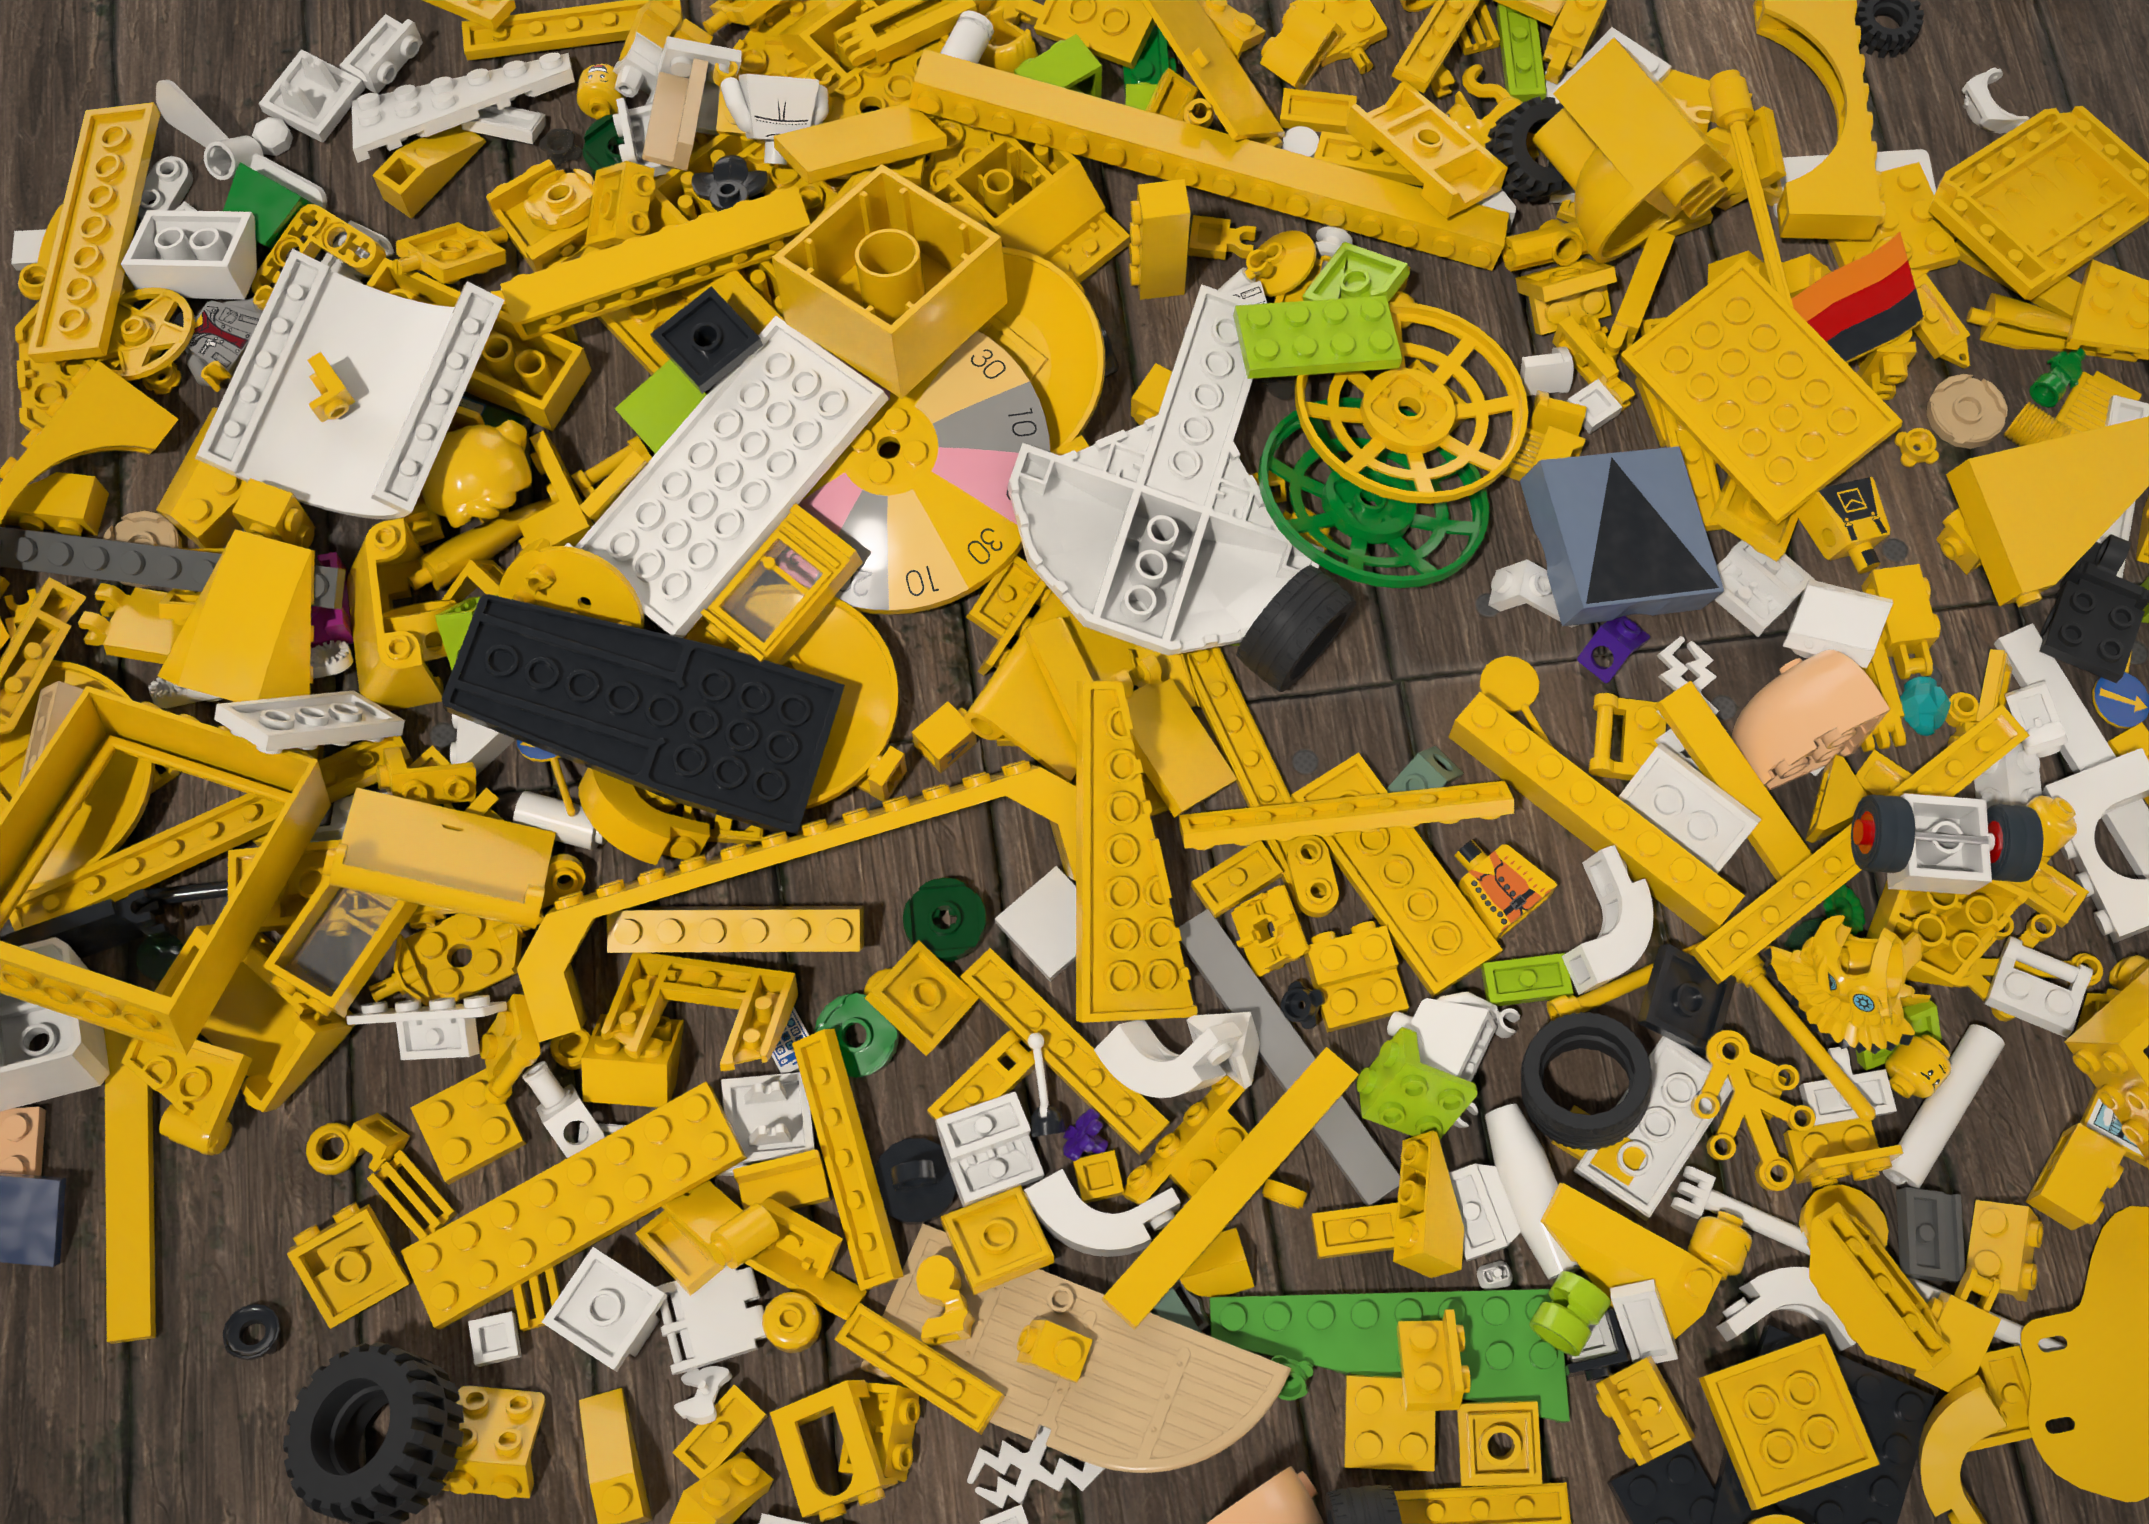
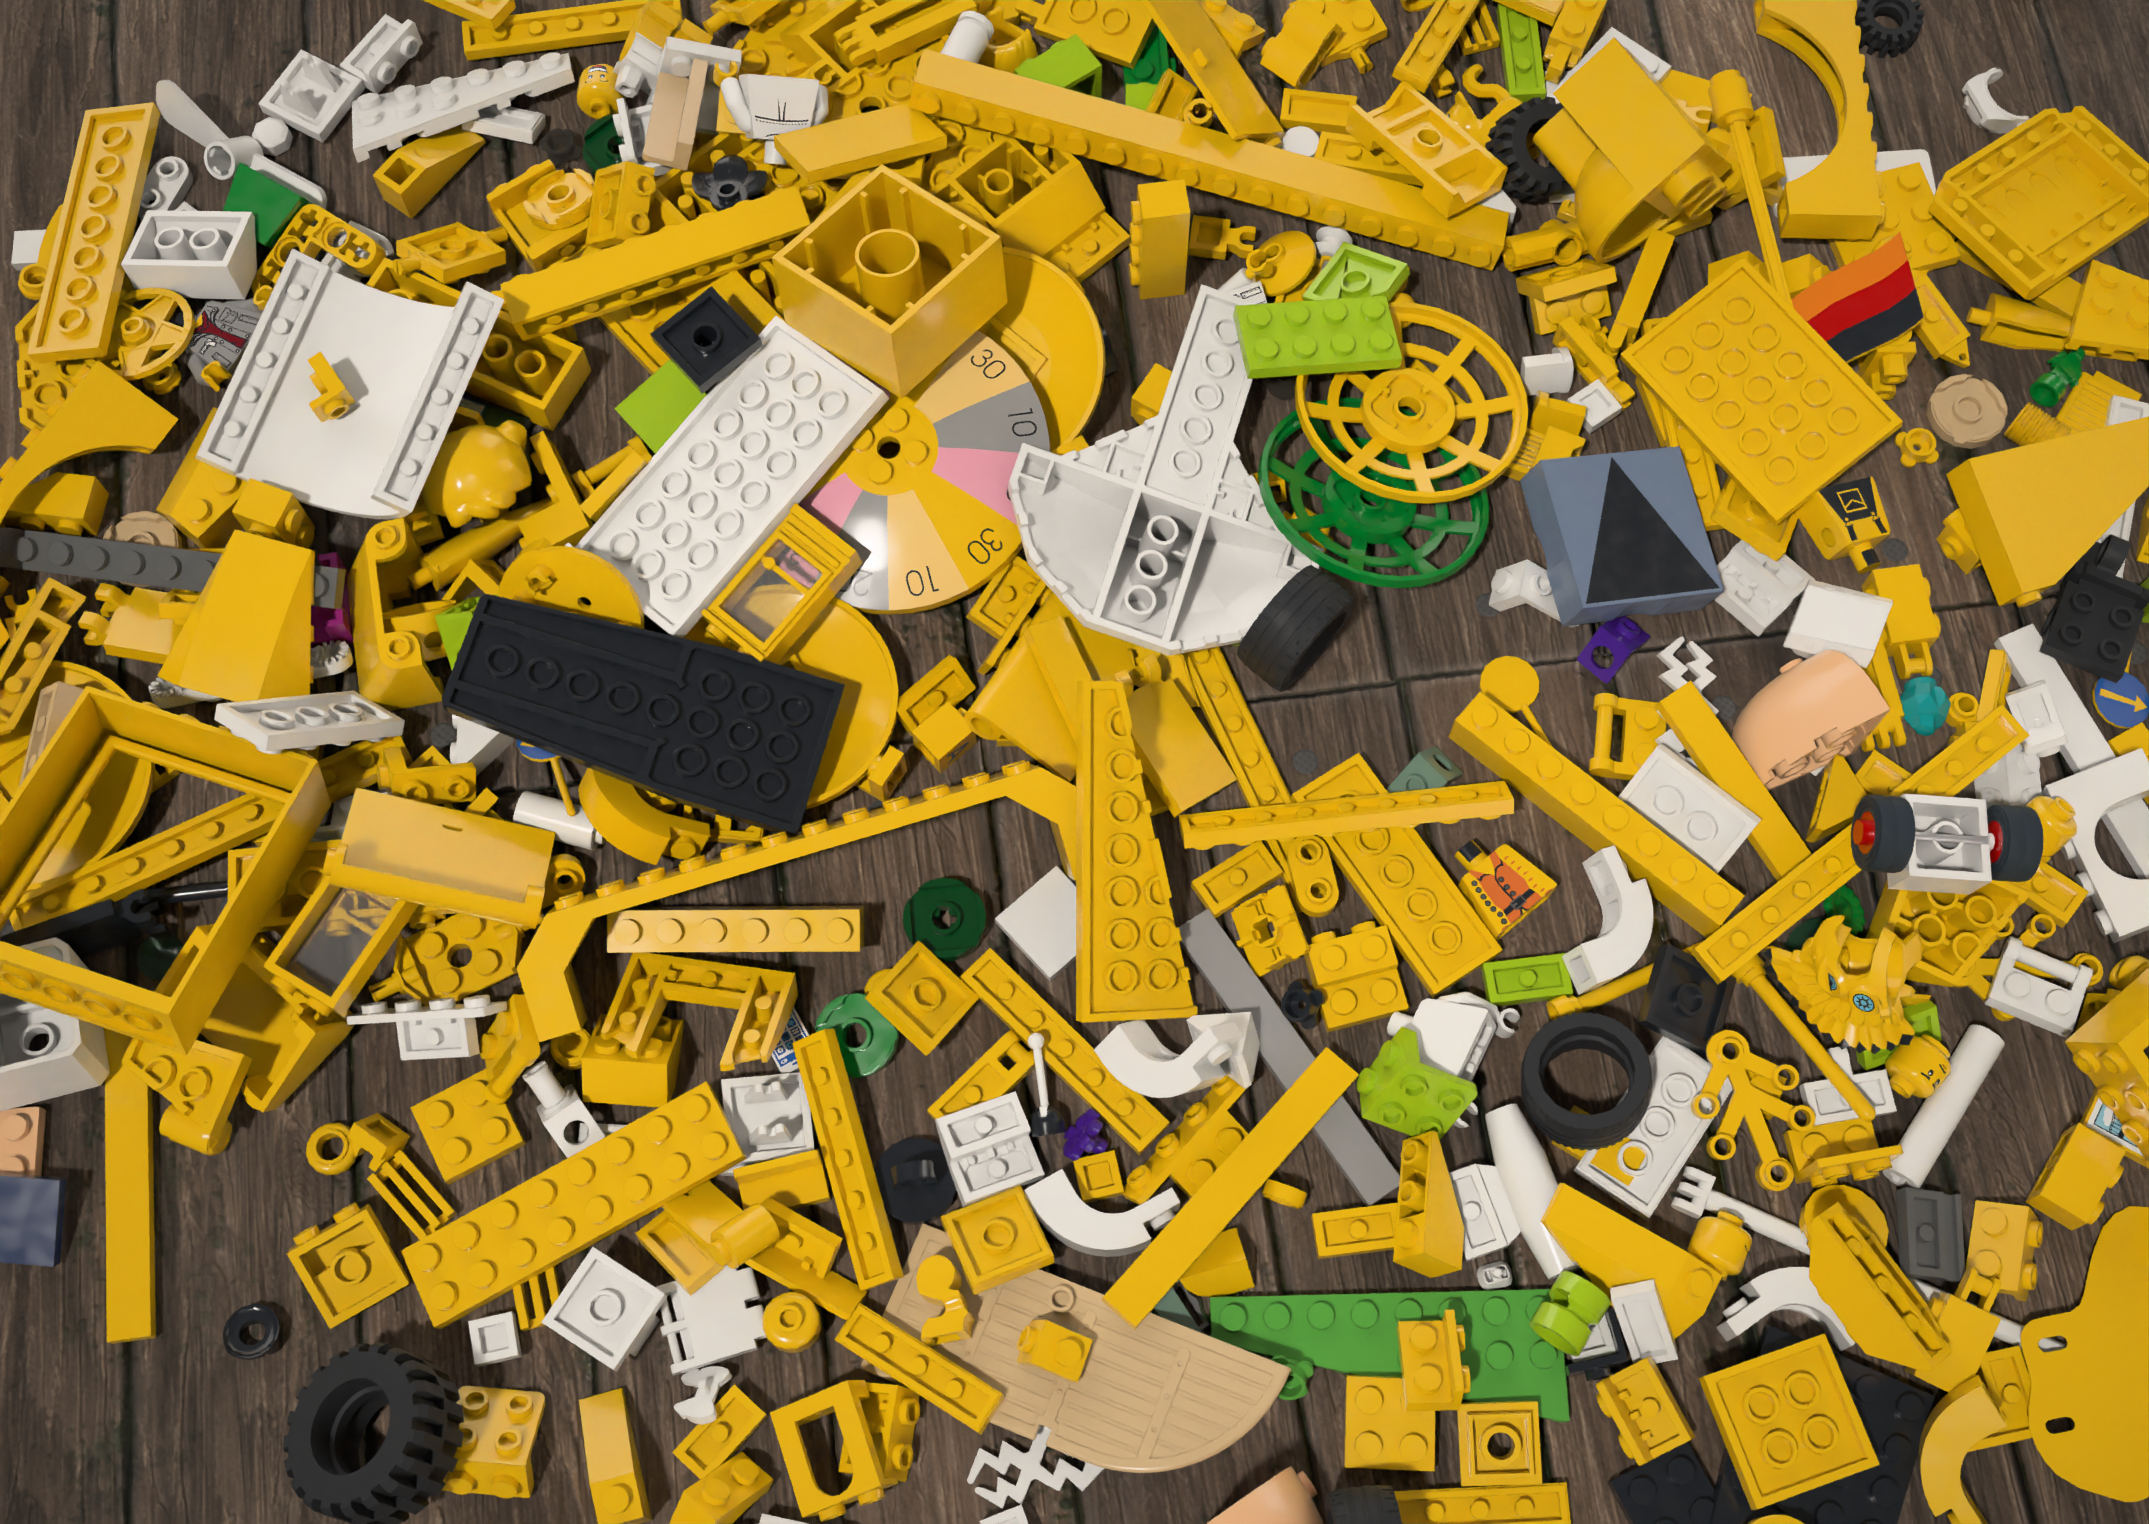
none -> yellow plate [896,655,976,736]

